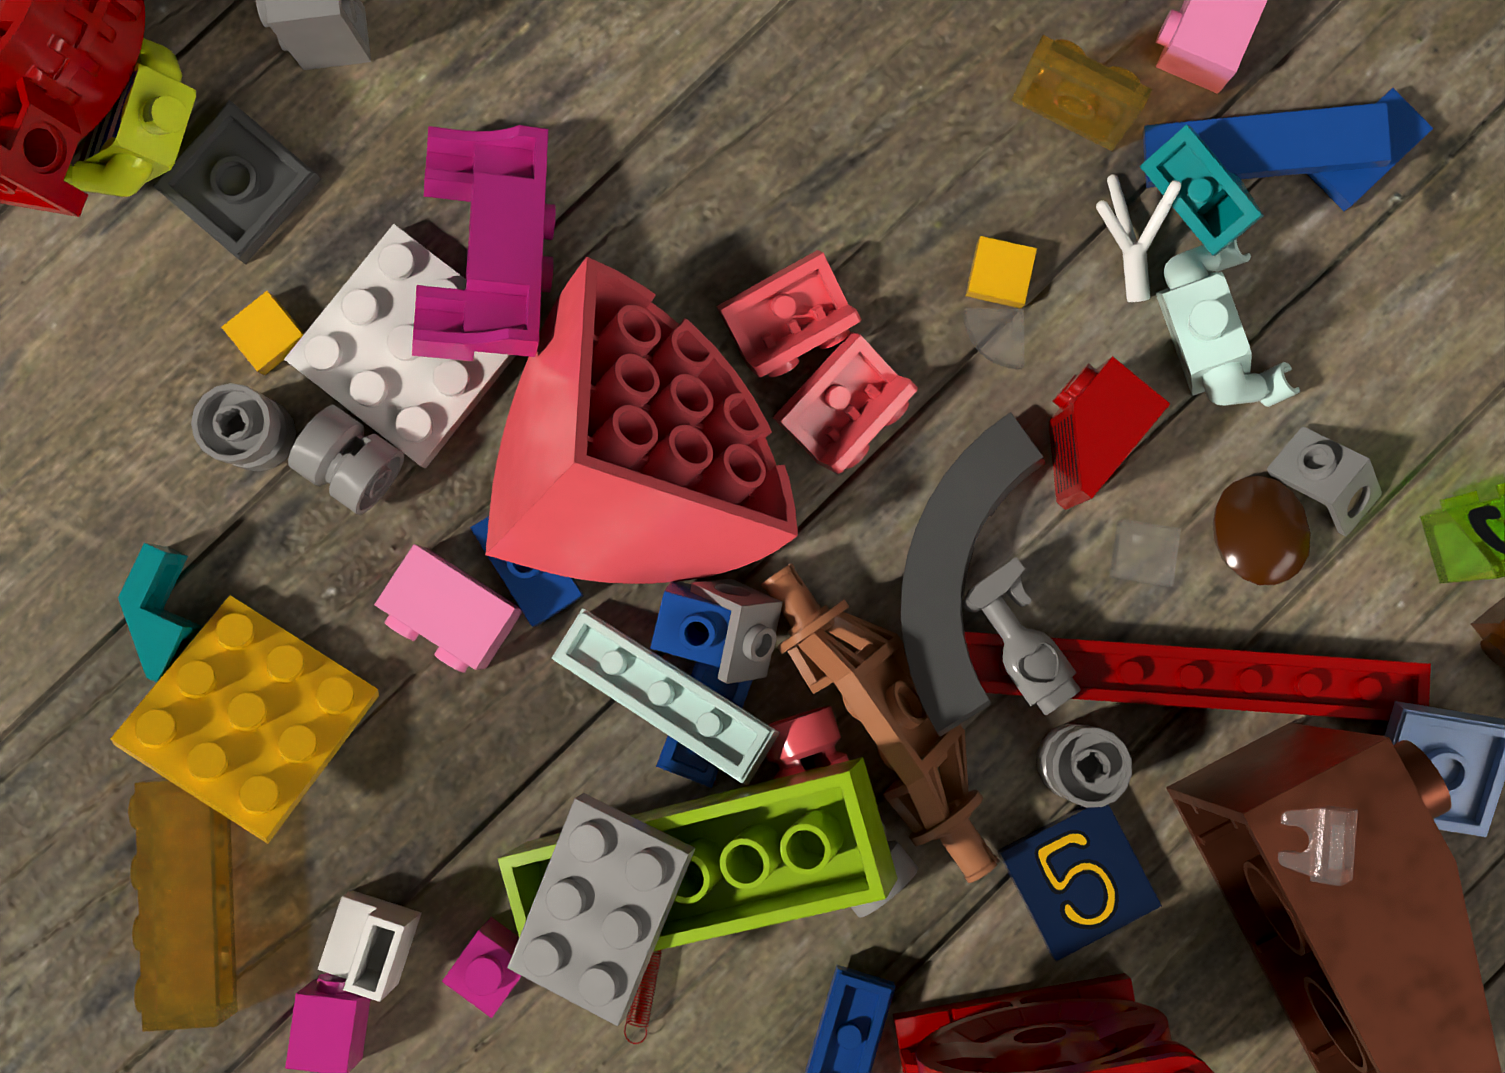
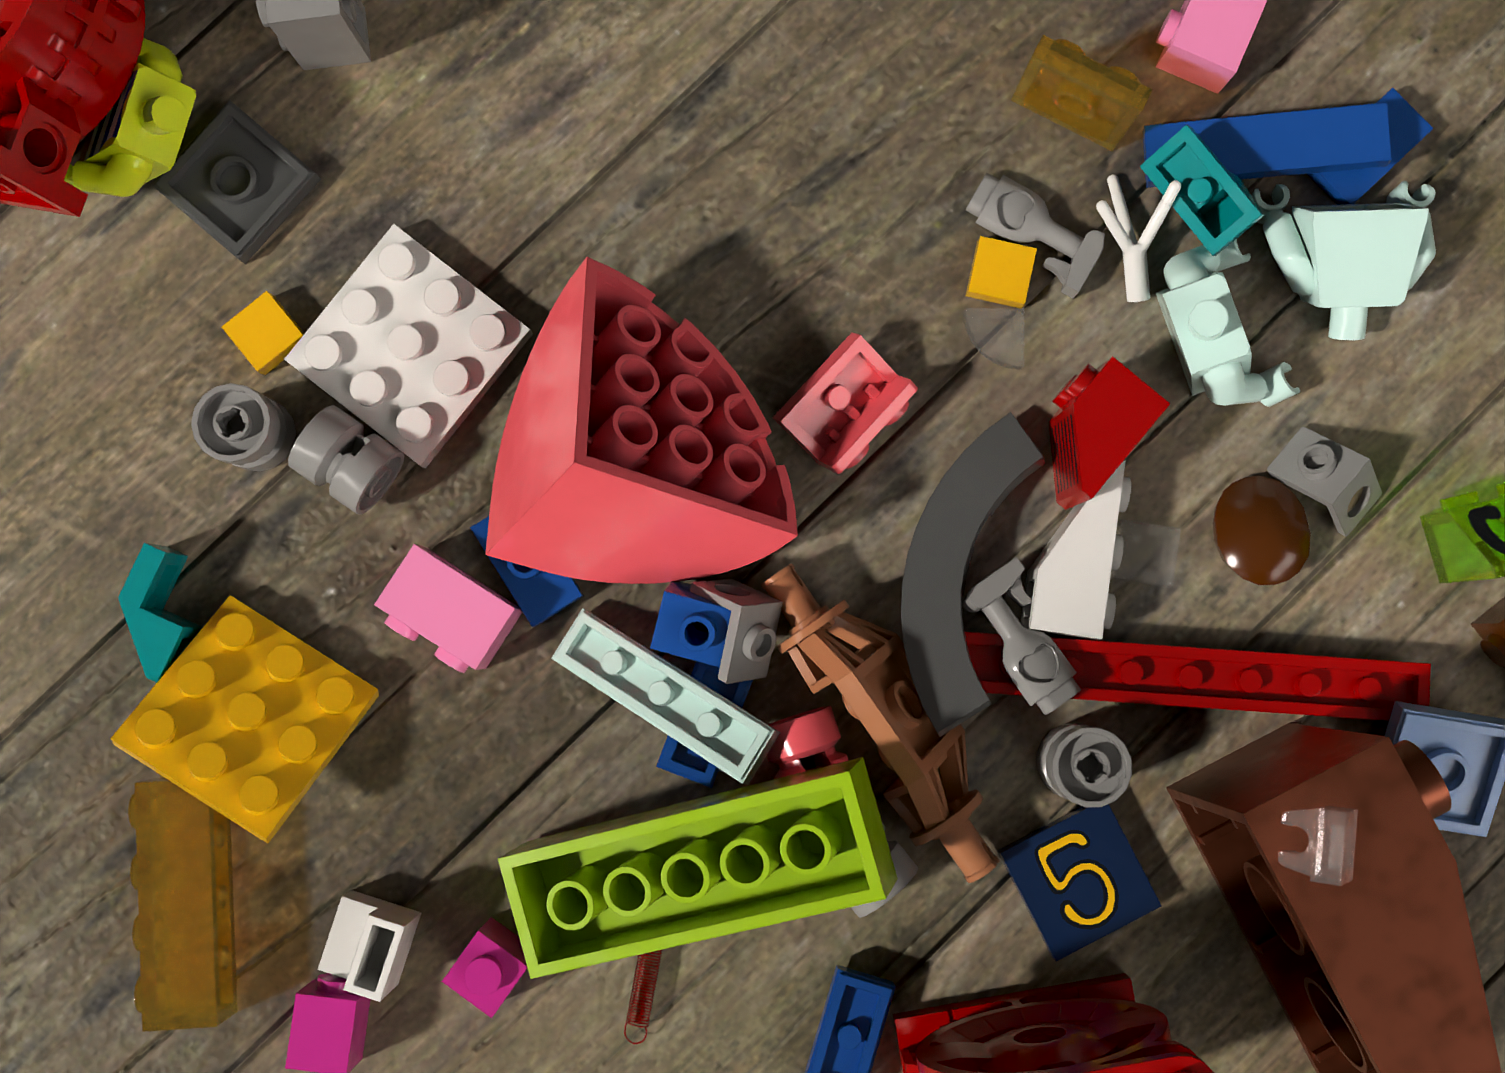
dark pink bracket [412,125,556,361] -> none
light grey plate [507,793,696,1026] -> none
coral bracket [716,250,861,378] -> none
none -> light grey piece [965,173,1105,299]
none -> white slope [1020,461,1131,639]
none -> light aqua torso [1251,181,1436,340]

